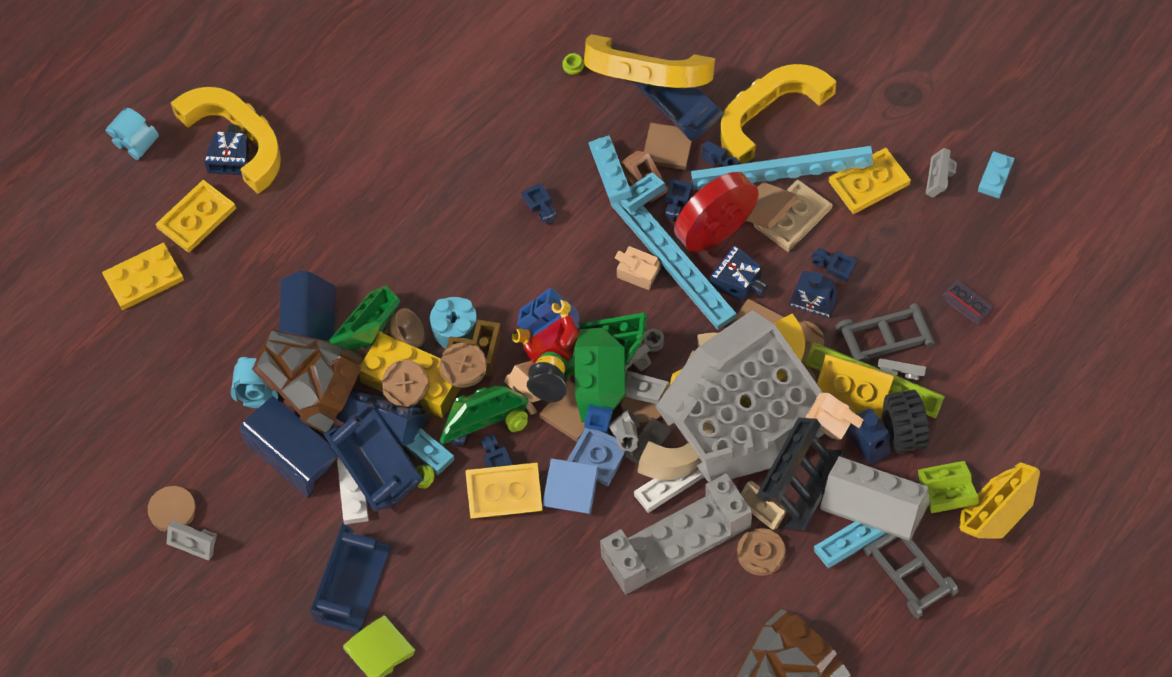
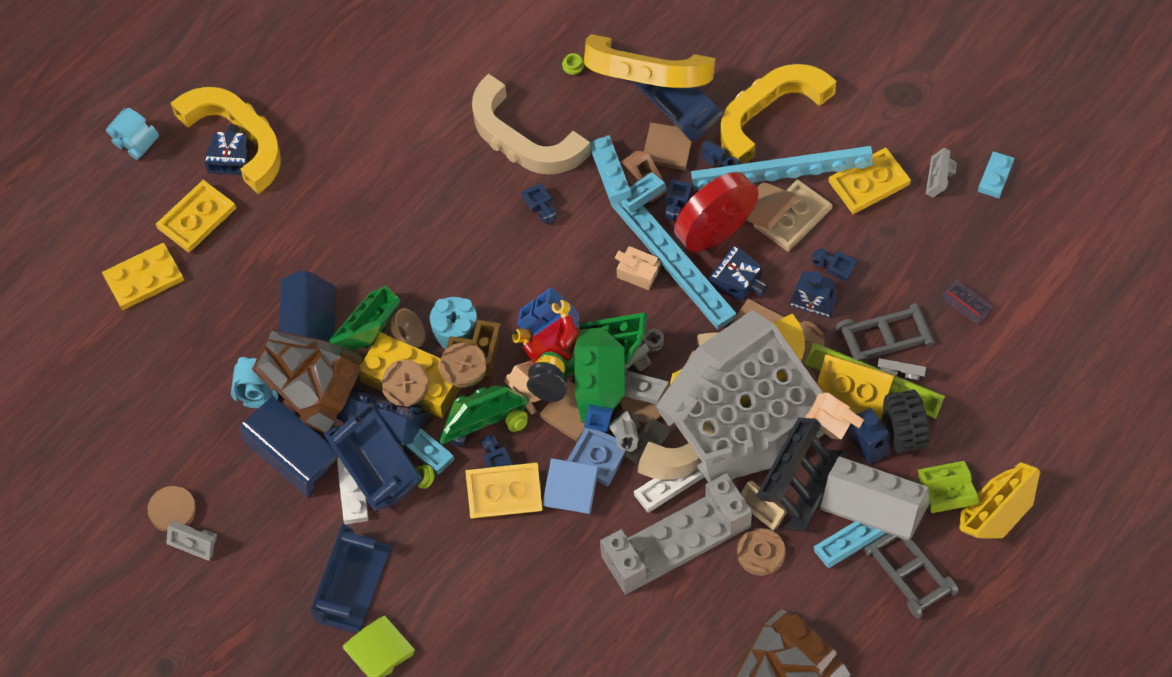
none -> tan arch [472,74,591,175]

